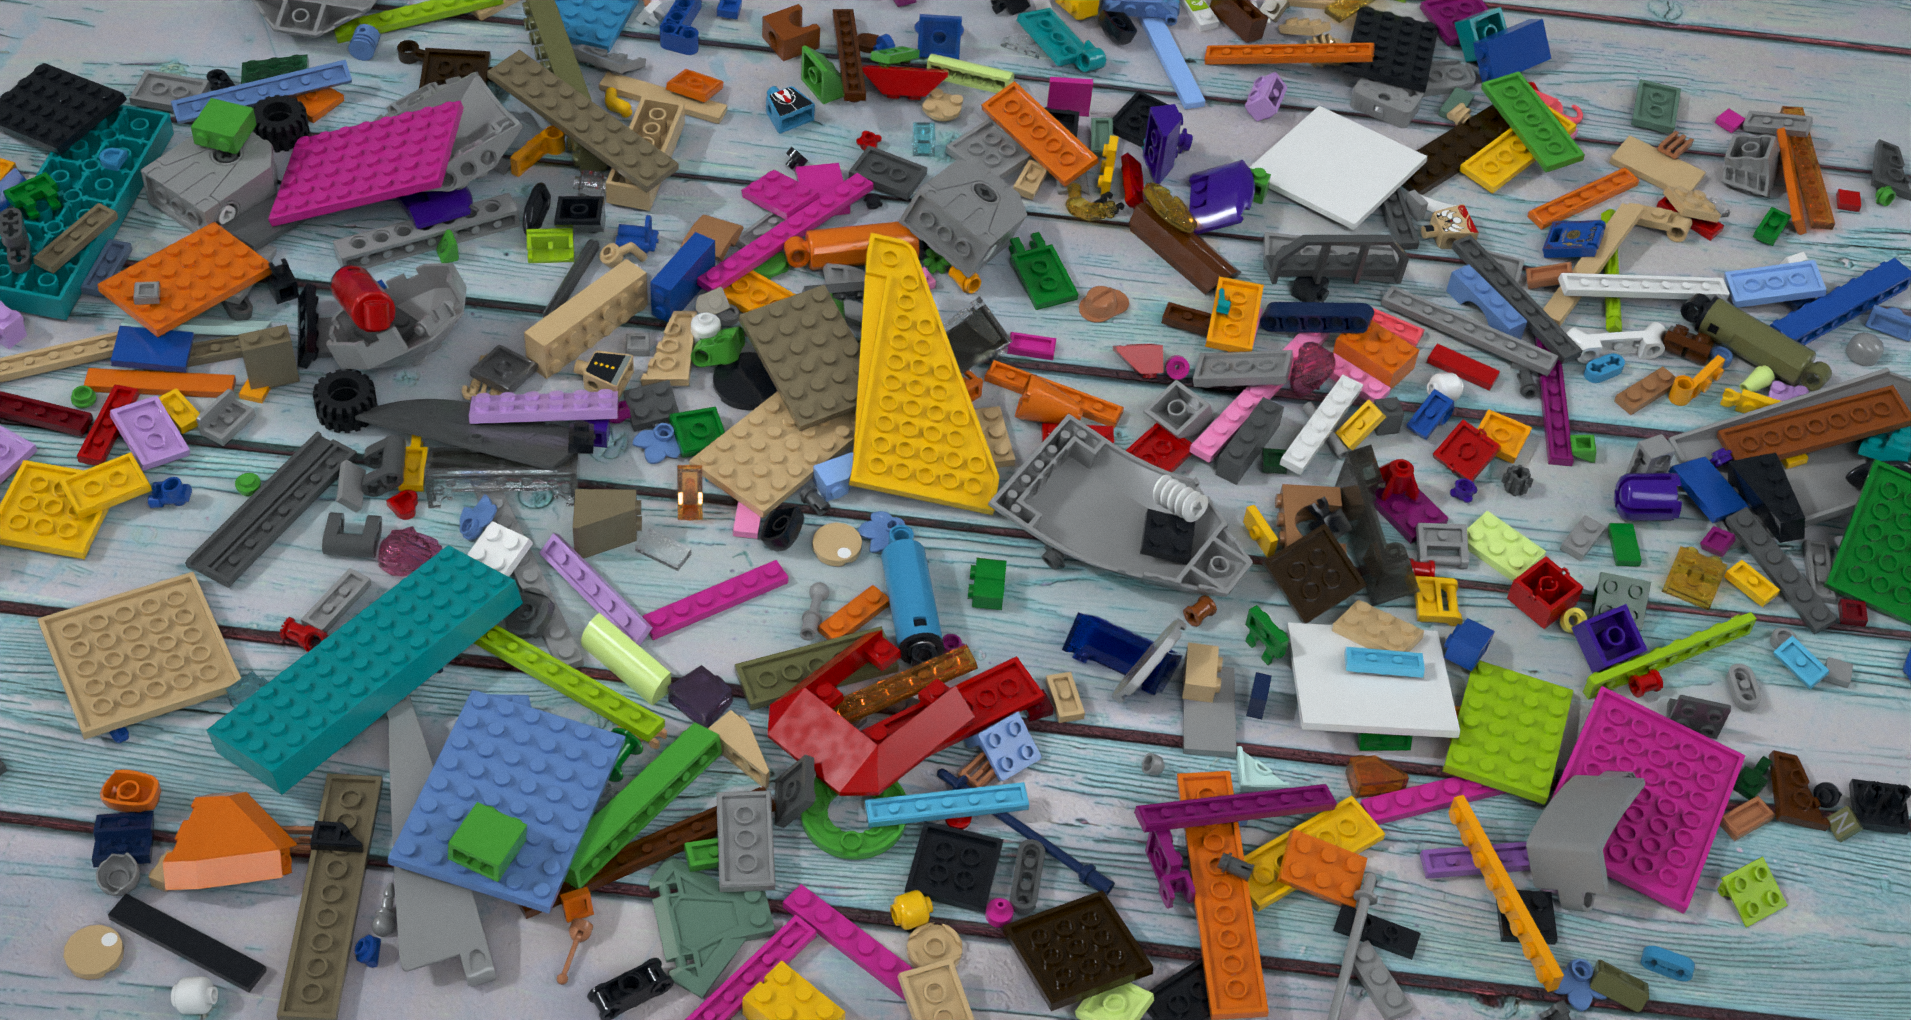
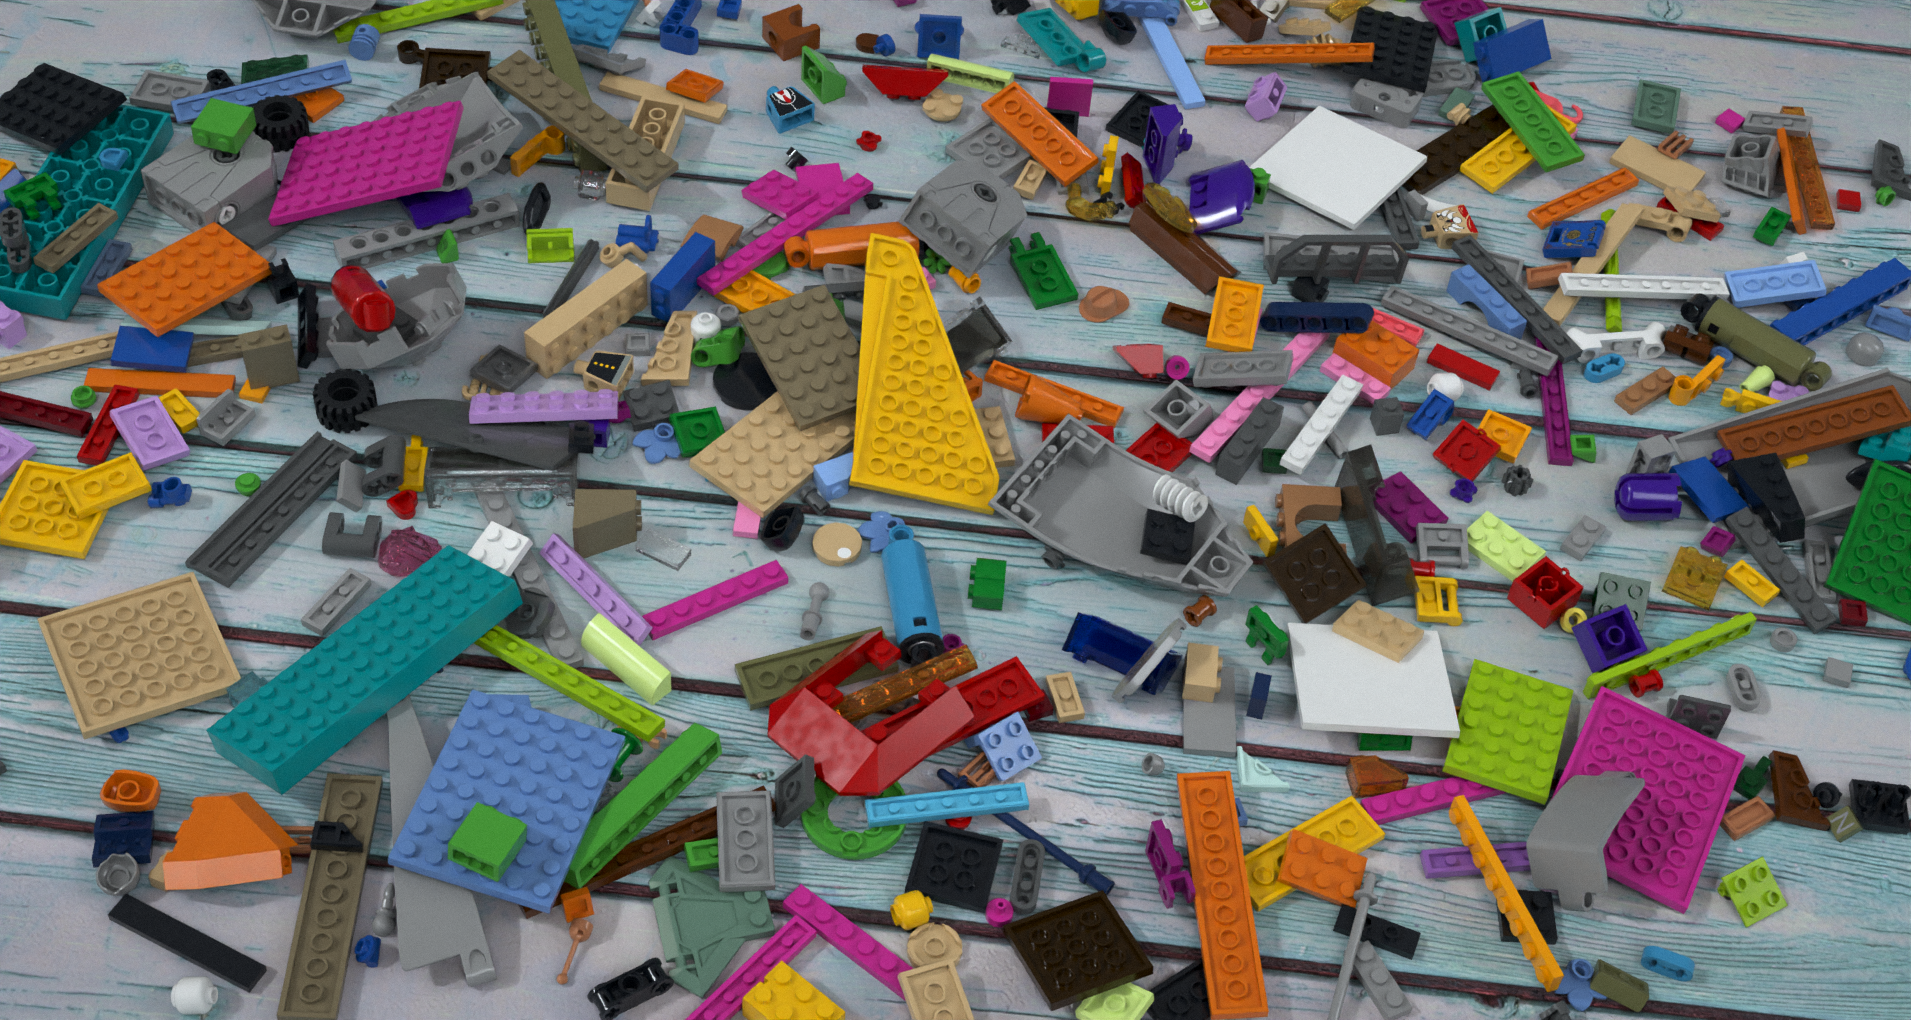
tan tile [63,925,124,980] -> none
light grey tile [133,281,161,305] -> none
red connector [279,617,329,652] -> none
medium blue plate [460,494,497,541] -> none
black slope [554,196,606,233] -> none
yellow arm [605,87,632,118] -> none
clear purple torso [668,665,733,729] -> none
clear orange slope [677,465,703,521] -> none
dark tan plate [696,286,731,315] -> none
tan slope [708,710,769,789] -> none
orange plate [818,585,890,640] -> none
reddish brown plate [832,9,866,103] -> none
dark grey plate [848,145,928,200] -> none
bright green plate [870,46,920,67] -> none
clear light blue brick [912,122,936,157] -> none
dark pink tile [1007,332,1057,360] -> none
sand green tile [1091,118,1113,157] -> none
magenta tile [1134,784,1337,833] -> none
teal hand [1216,288,1231,315] -> none
dark grey pin [1217,852,1254,882] -> none
clear pink hair [1290,341,1336,398] -> none
black brick [1307,496,1352,539] -> none
yellow plate [1335,399,1386,451] -> none
medium azure plate [1344,647,1425,678] -> none
red brick [1375,459,1419,502] -> none
blue brick [1444,618,1495,671] -> none
green tile [1607,523,1642,567] -> none
medium azure plate [1773,635,1829,689] -> none

